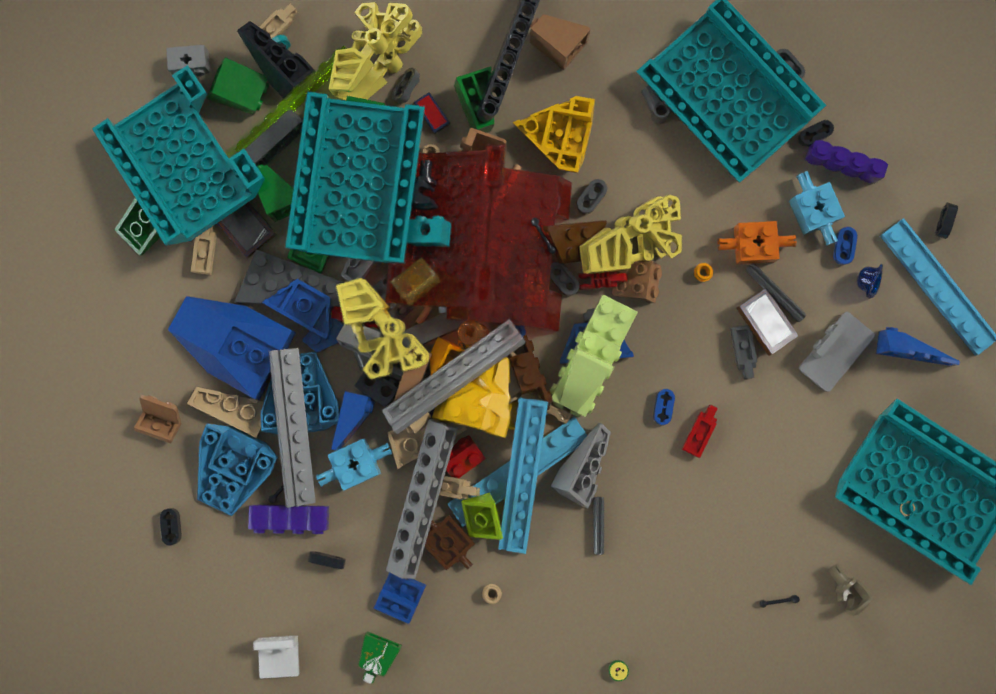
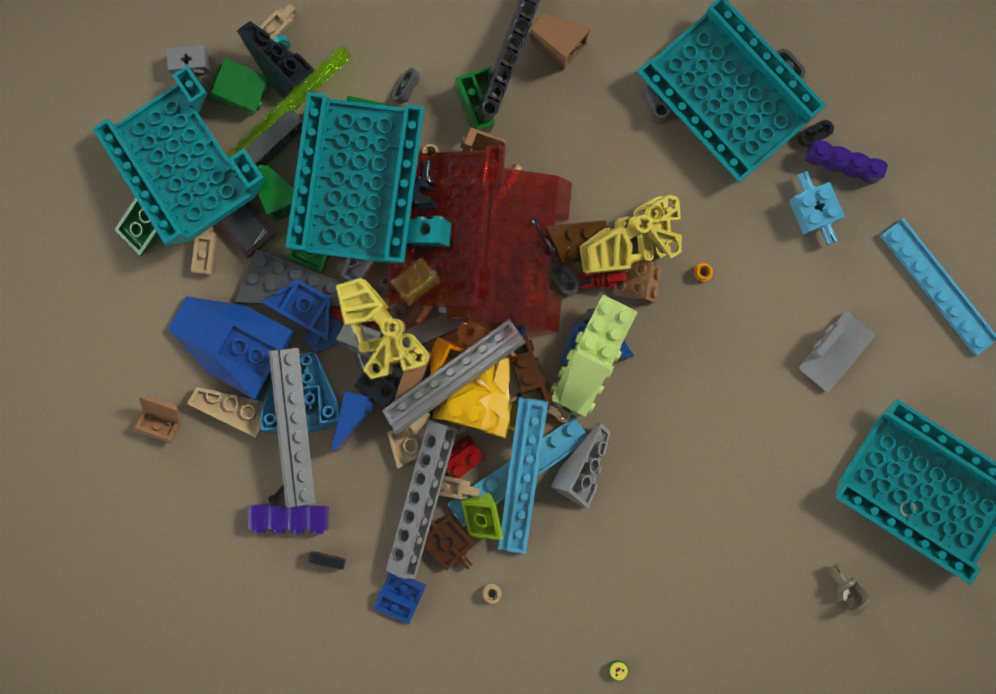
black beam [160,508,182,546] -> none
dark azure wedge [197,424,278,516] -> none
white bracket [254,635,299,678] -> none
medium azure brick [316,439,392,491] -> none
light yellow piece [329,2,422,101] -> none
green torso [359,631,402,684] -> none
red tile [414,92,450,134] -> none
yellow wedge [513,96,595,173] -> none
dark grey plate [577,179,607,214] -> none
dark grey axle [593,497,604,555] -> none
blue beam [653,389,675,425] -> none
red hinge [681,405,718,458] -> none
orange brick [717,221,797,265] -> none
dark grey hinge [730,325,757,380] -> none
tile [736,289,798,356] -> none
dark grey axle [746,263,806,322] -> none
black hinge [759,595,800,608] -> none
blue plate [833,227,858,265] -> none
clear blue hat [857,264,883,299] -> none
blue wedge [876,327,960,366] -> none
black beam [935,202,958,239] -> none

